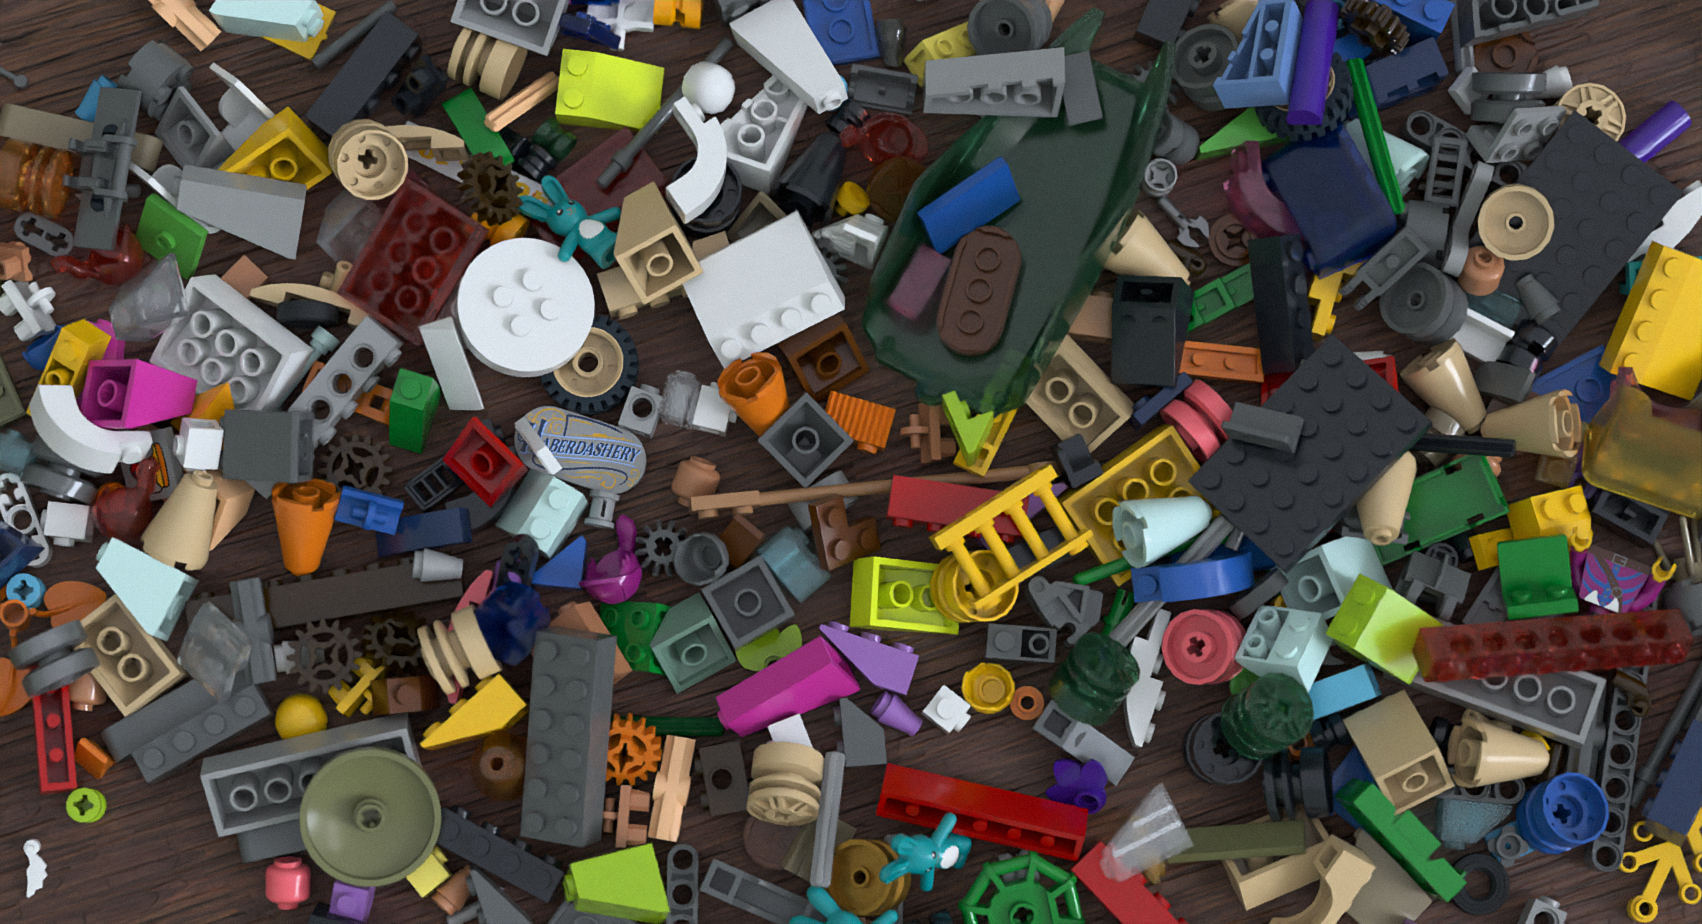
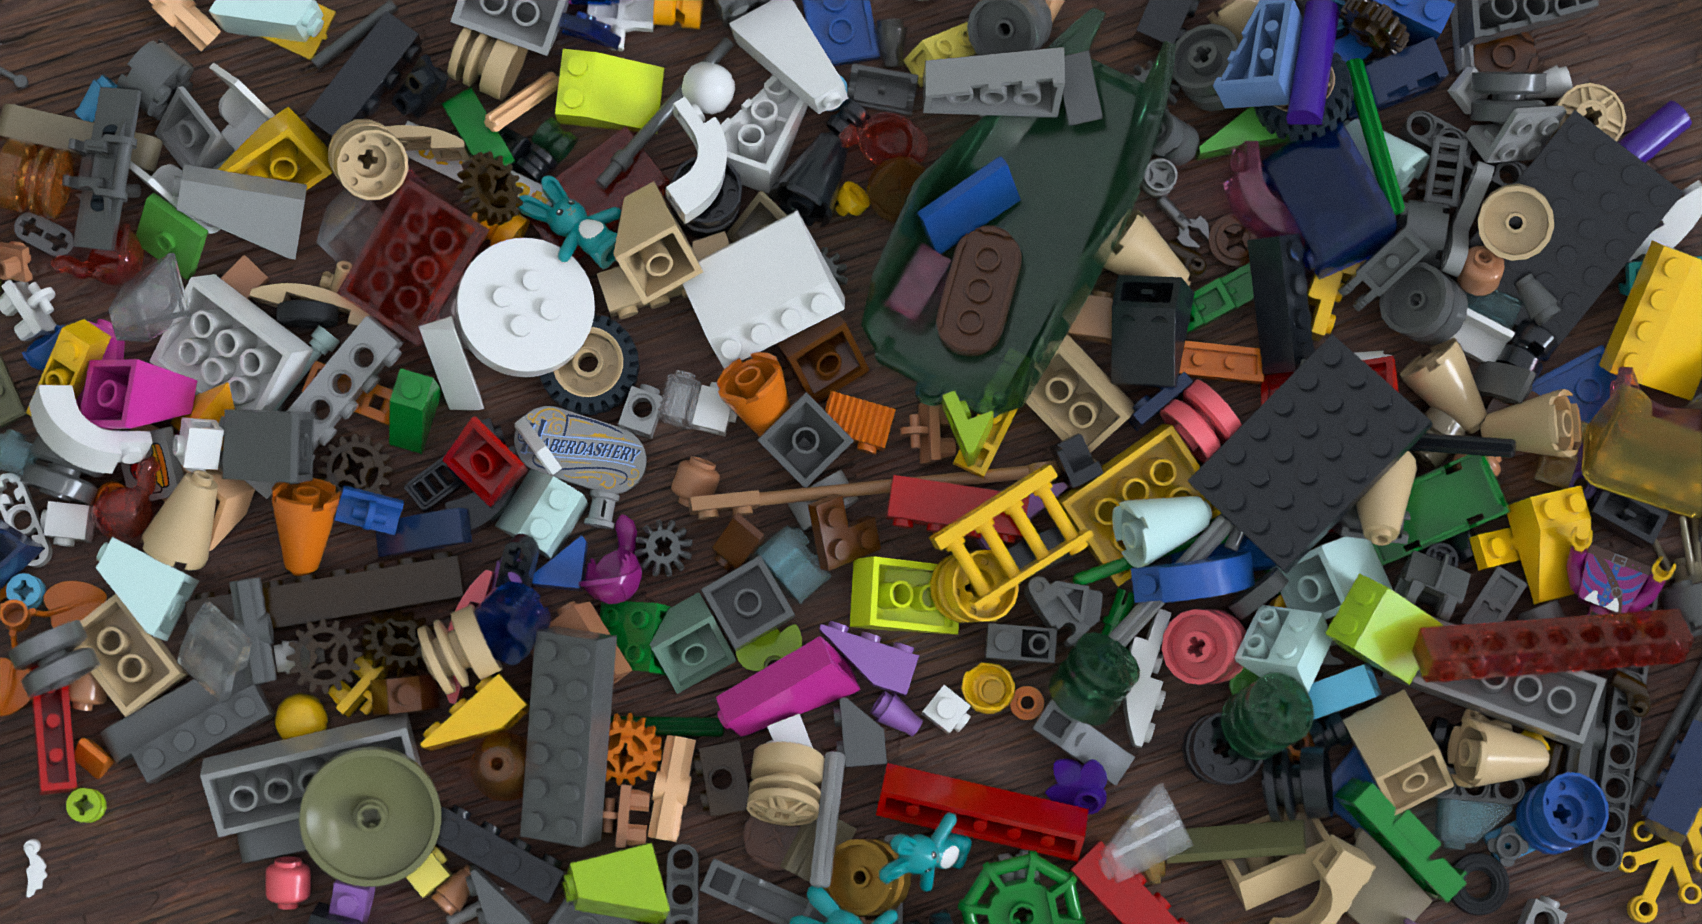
light grey cone [412,548,463,582] -> none
dark grey hair [673,532,729,585] -> none
white wedge [811,214,888,270] -> none
dark grey panel [1221,402,1304,453] -> none
green bracket [1497,534,1579,620] -> none

